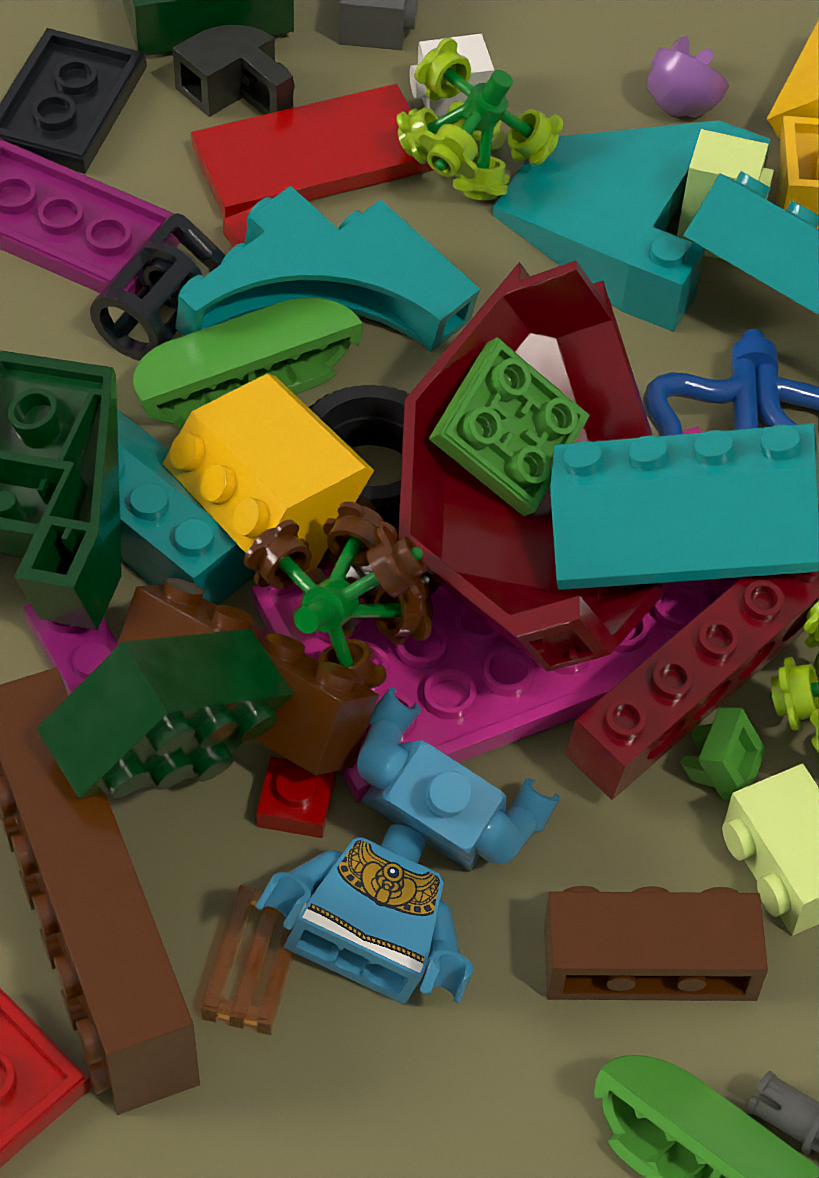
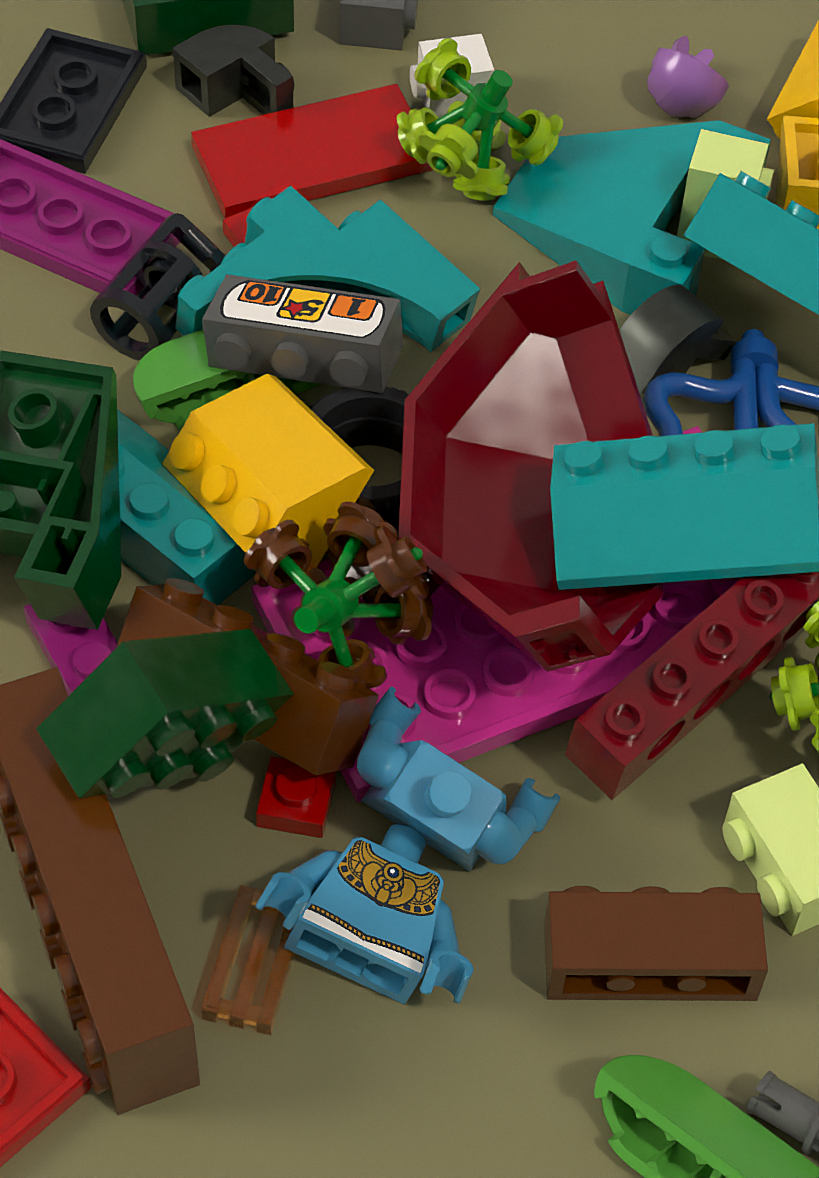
bright green tile [429,337,590,517] -> none
bright green tile [680,708,766,801] -> none
none -> dark grey brick [202,274,403,393]
none -> pearl dark grey brick [619,284,737,394]

